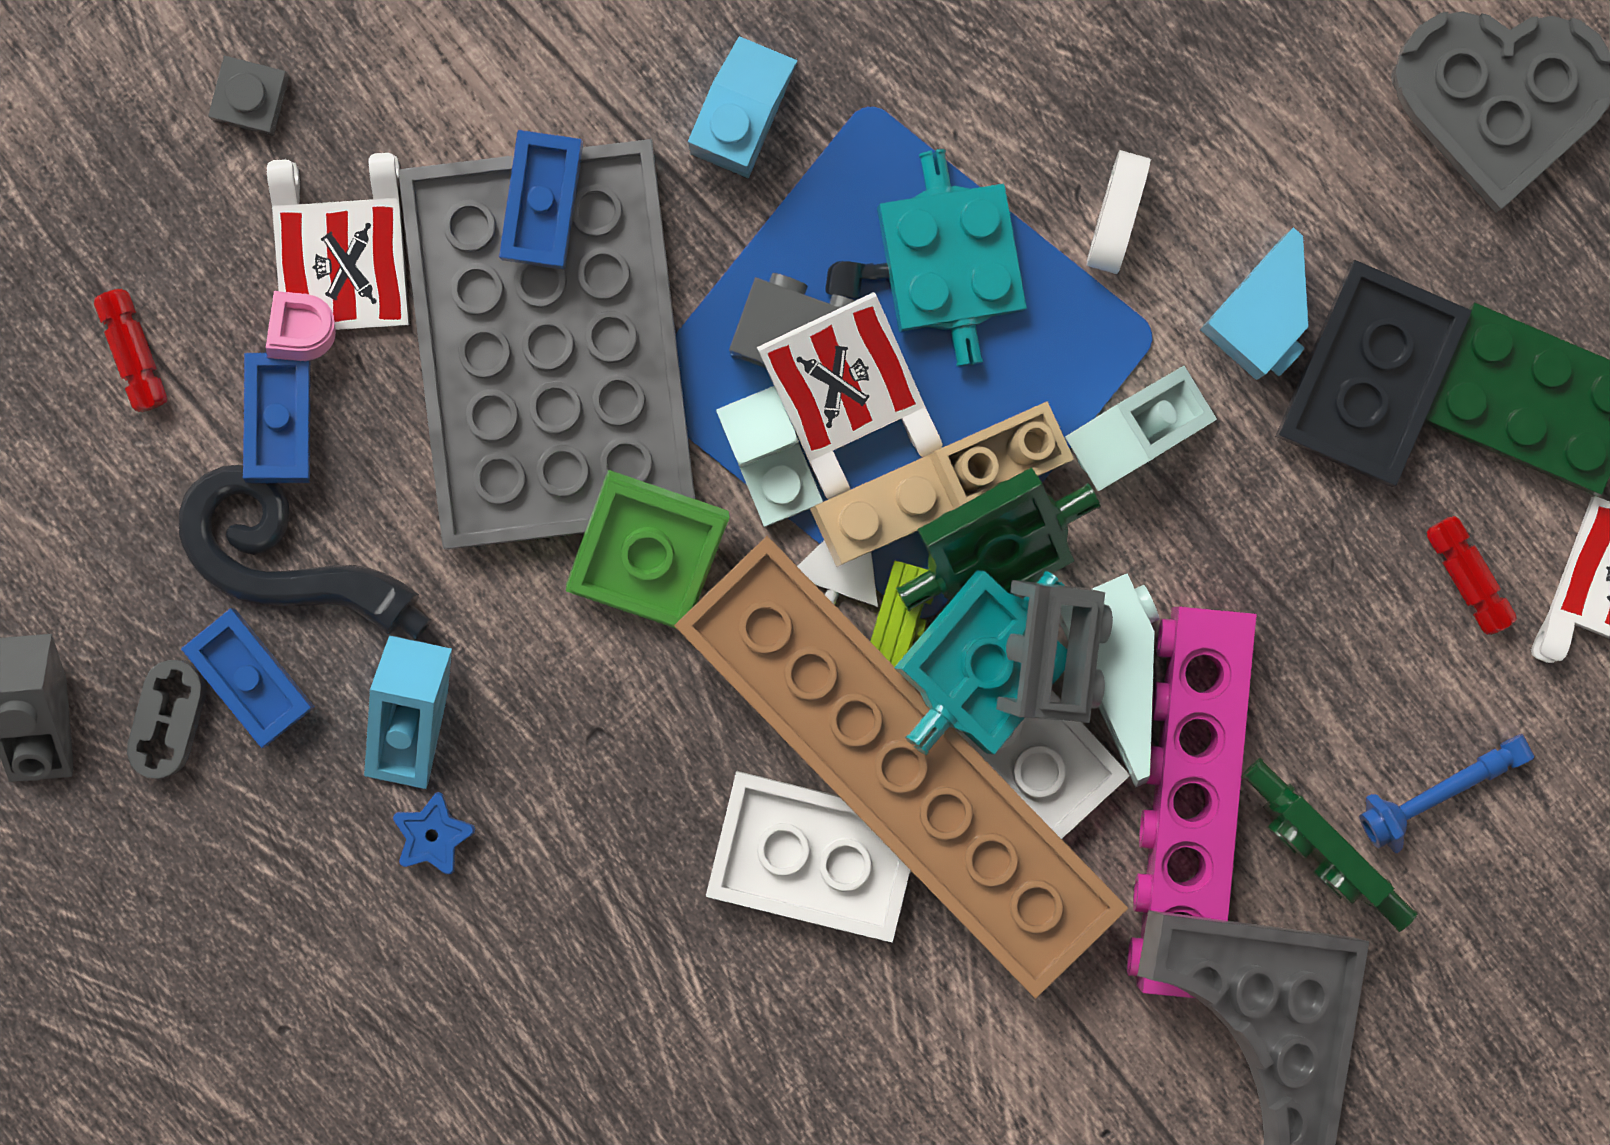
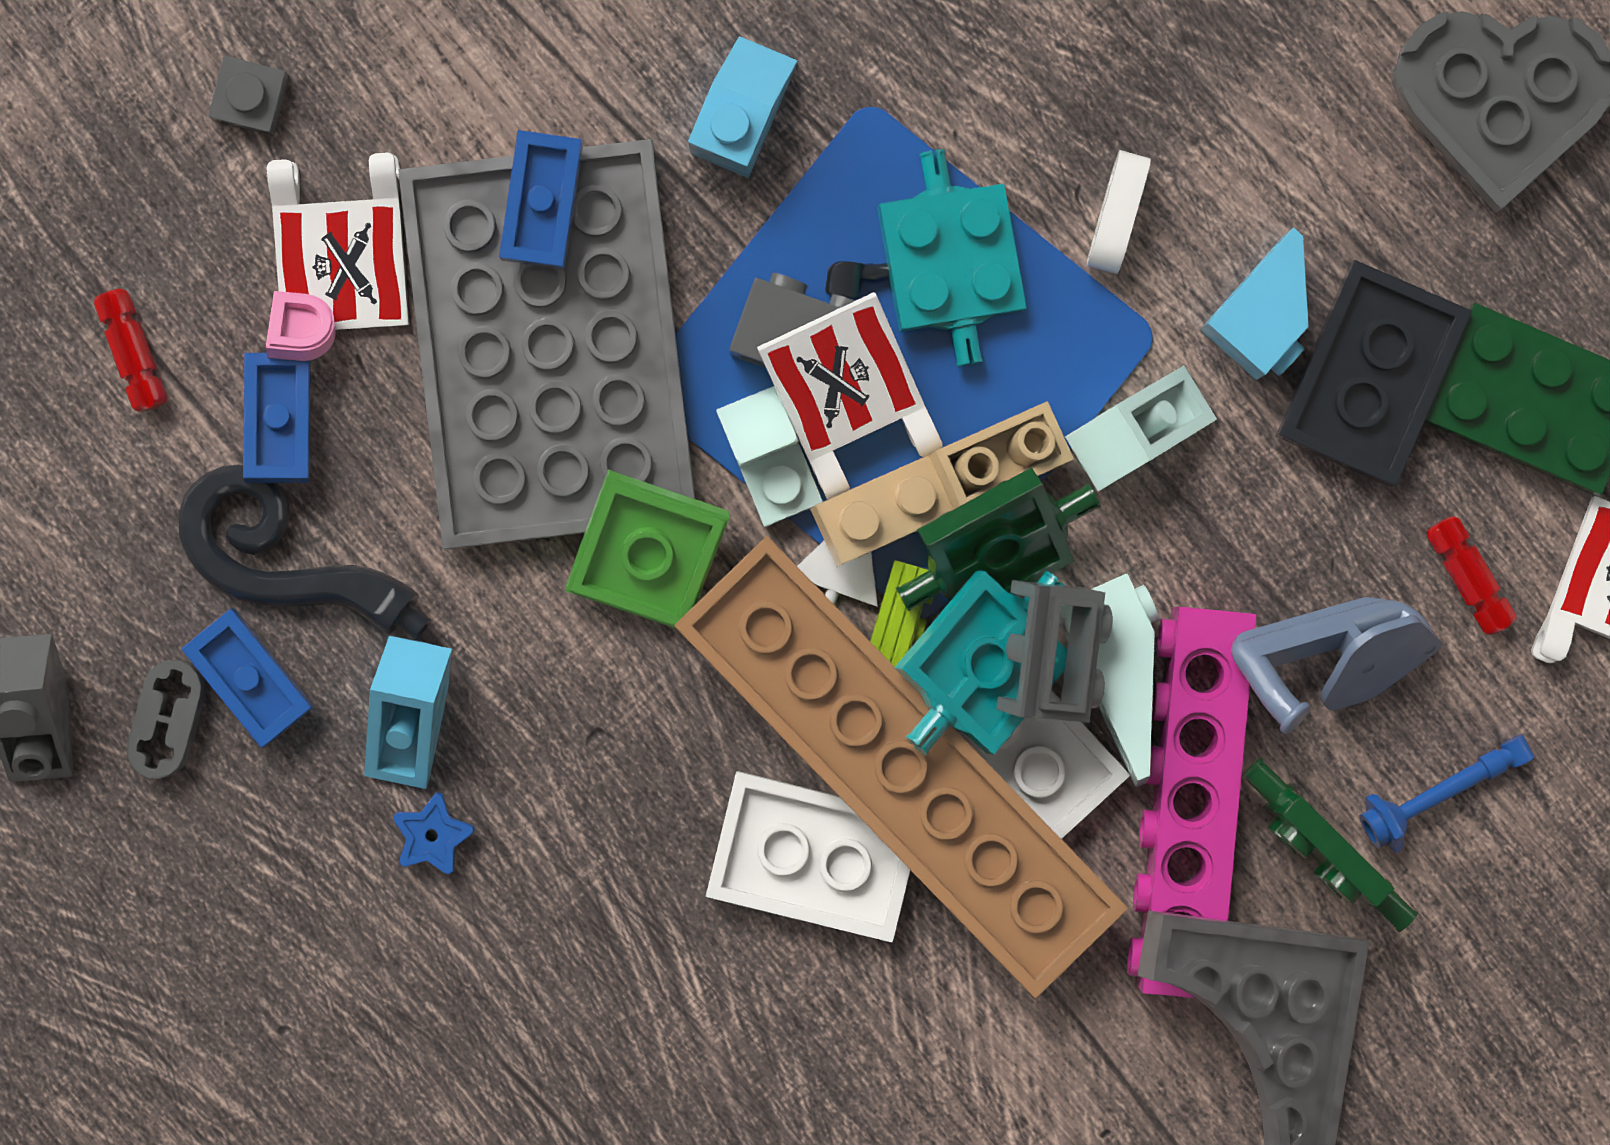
none -> sand blue piece [1231,597,1442,734]

